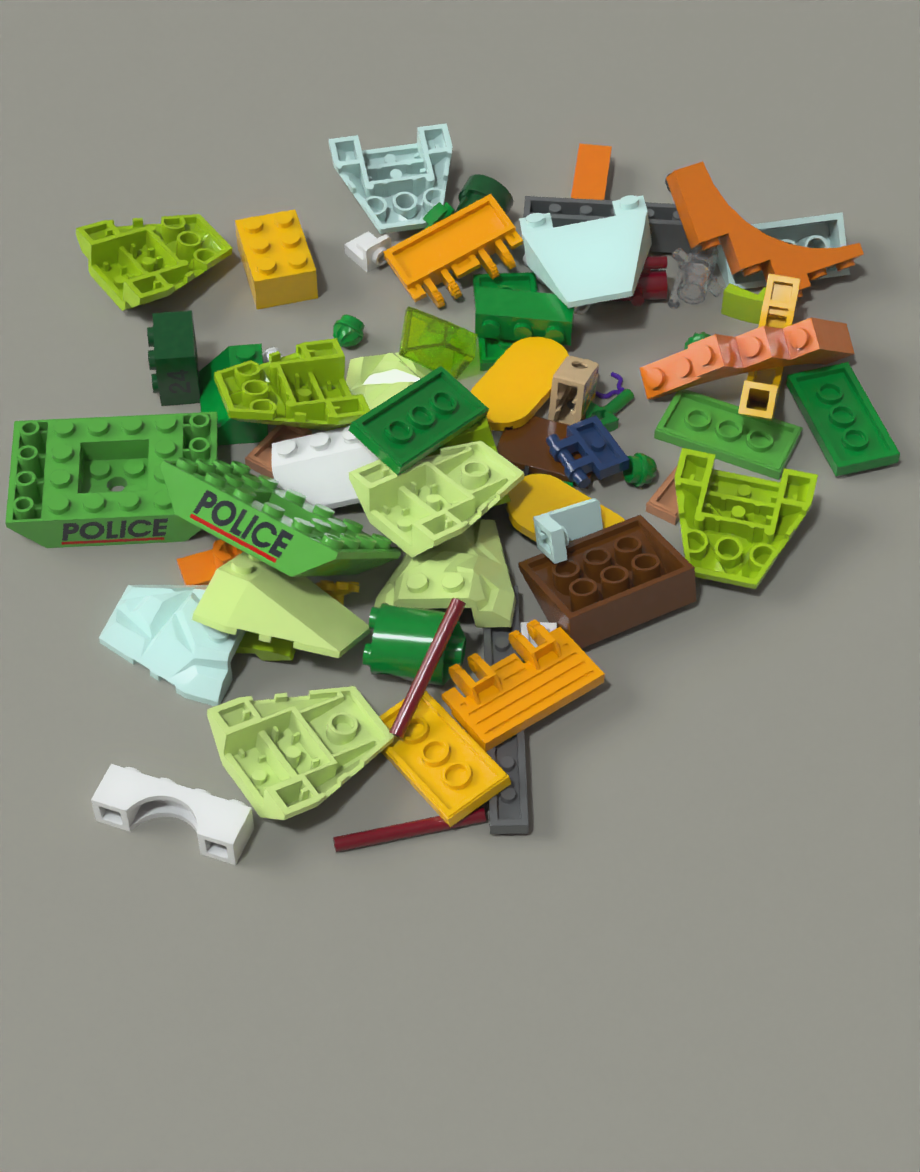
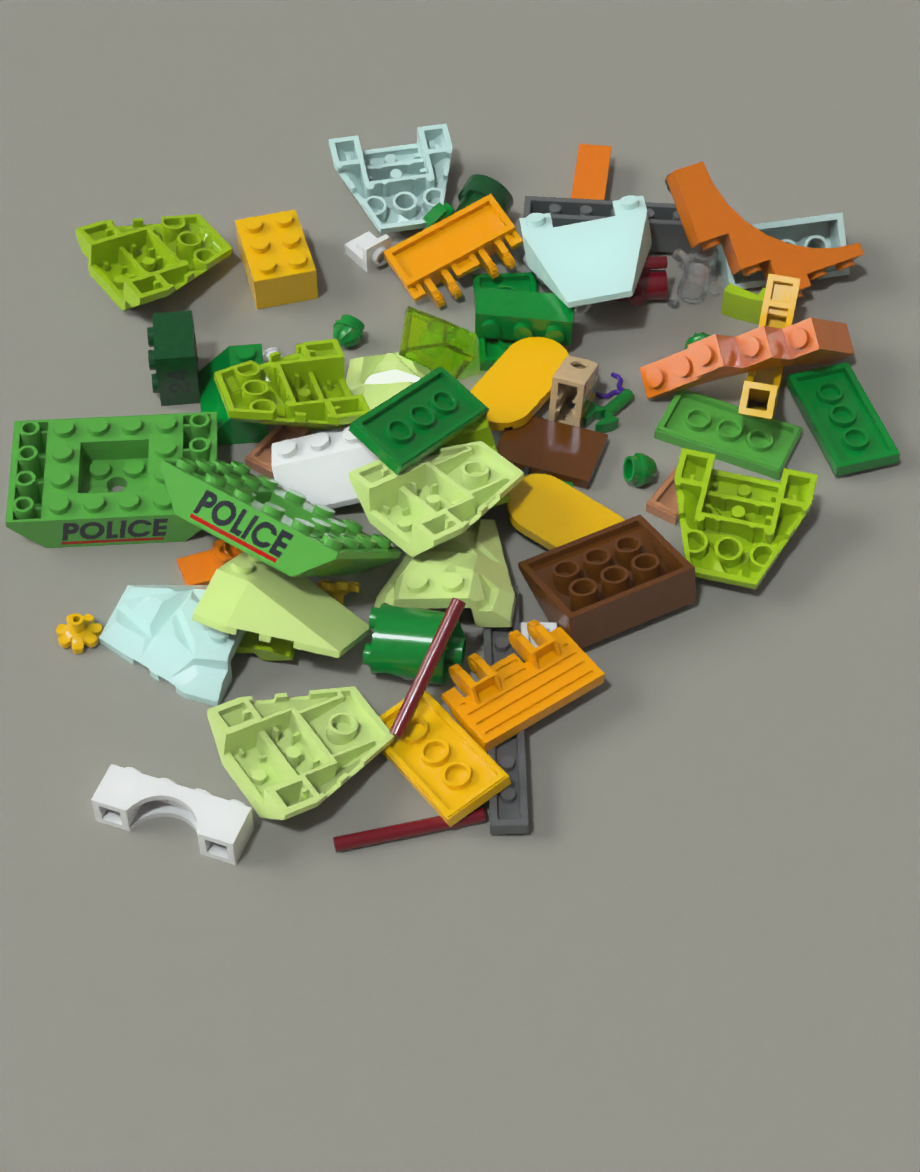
light aqua bracket [533,498,603,564] -> none
dark blue plate [546,416,630,489] -> none
none -> yellow plant [56,613,103,654]

